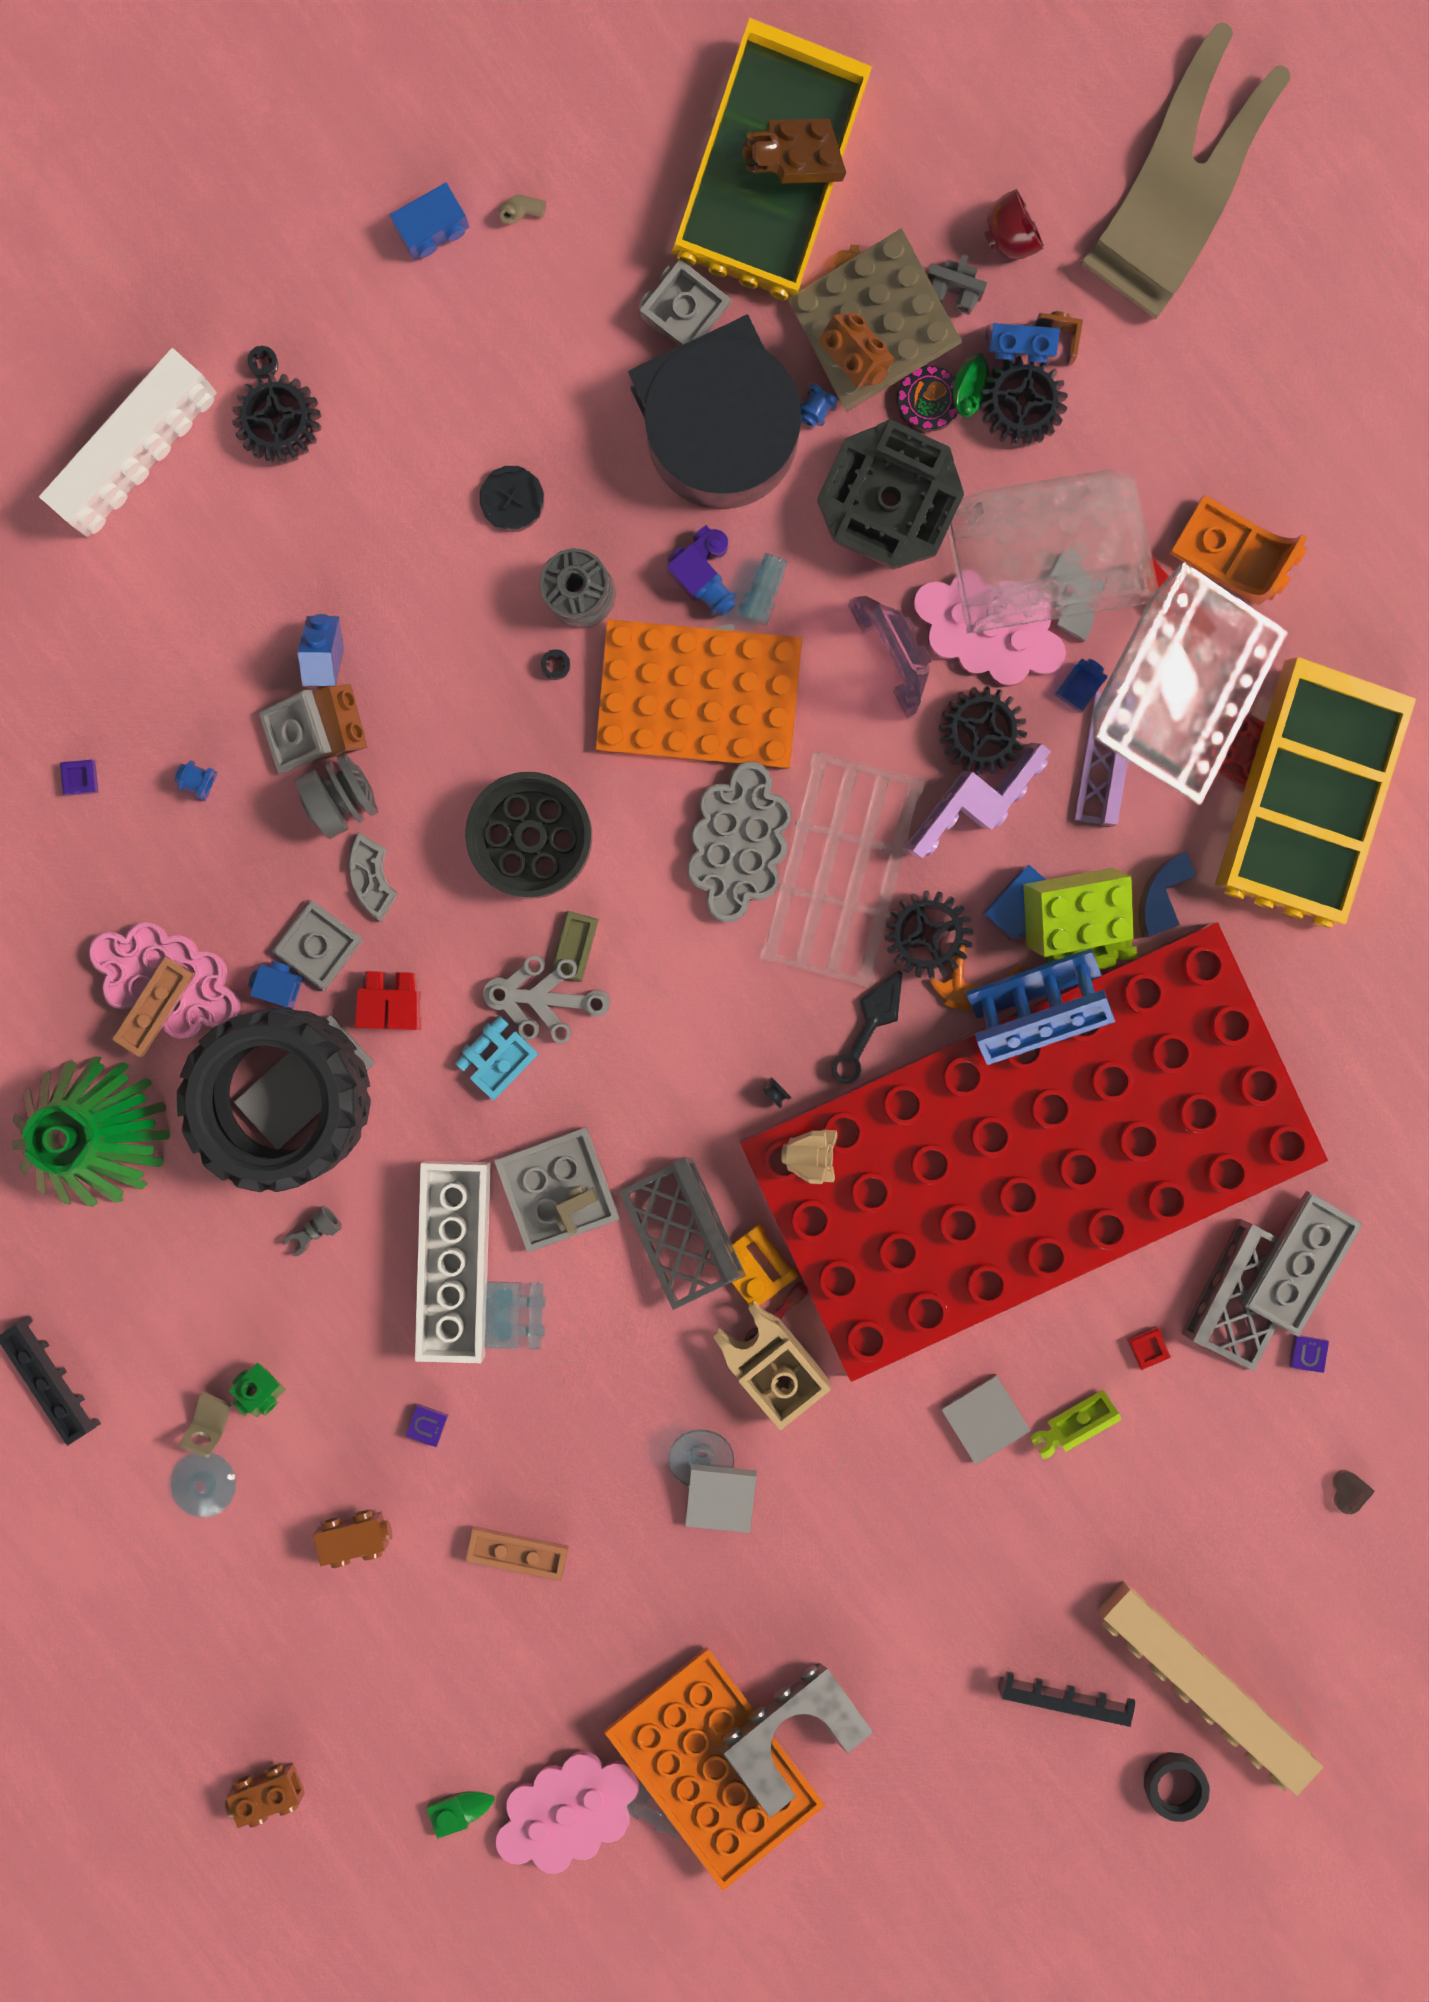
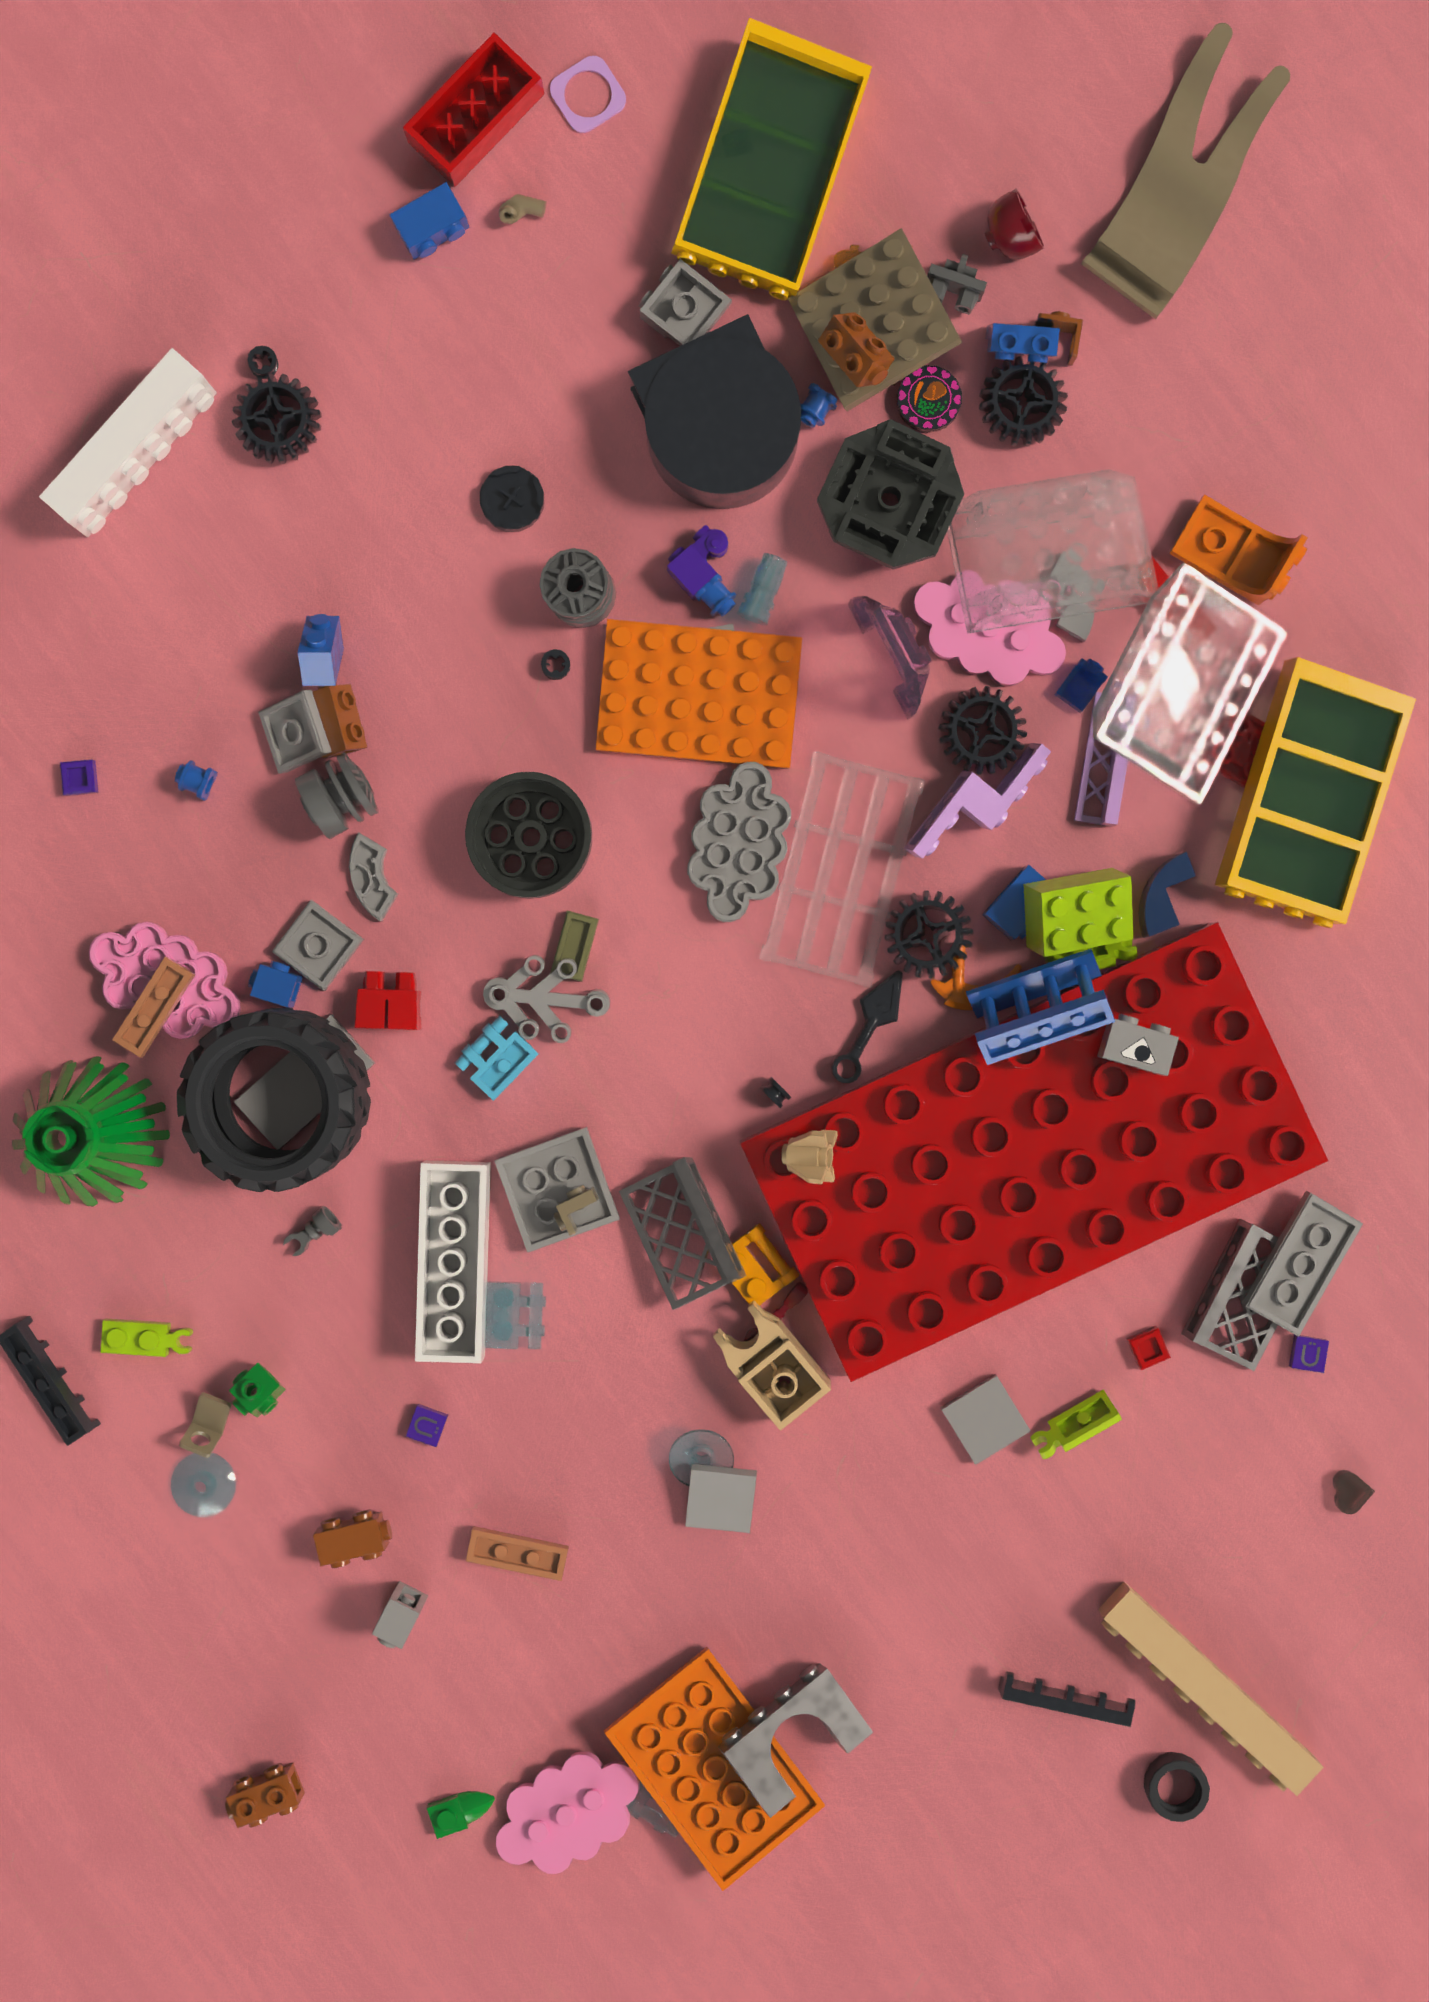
reddish brown plate [743,119,847,183] -> none
green arm [953,353,989,417] -> none
none -> lime plate [101,1318,193,1357]
none -> light grey brick [372,1581,428,1649]
none -> red brick [403,32,545,188]
none -> lavender piece [550,56,626,133]
none -> light grey brick [1097,1014,1179,1076]

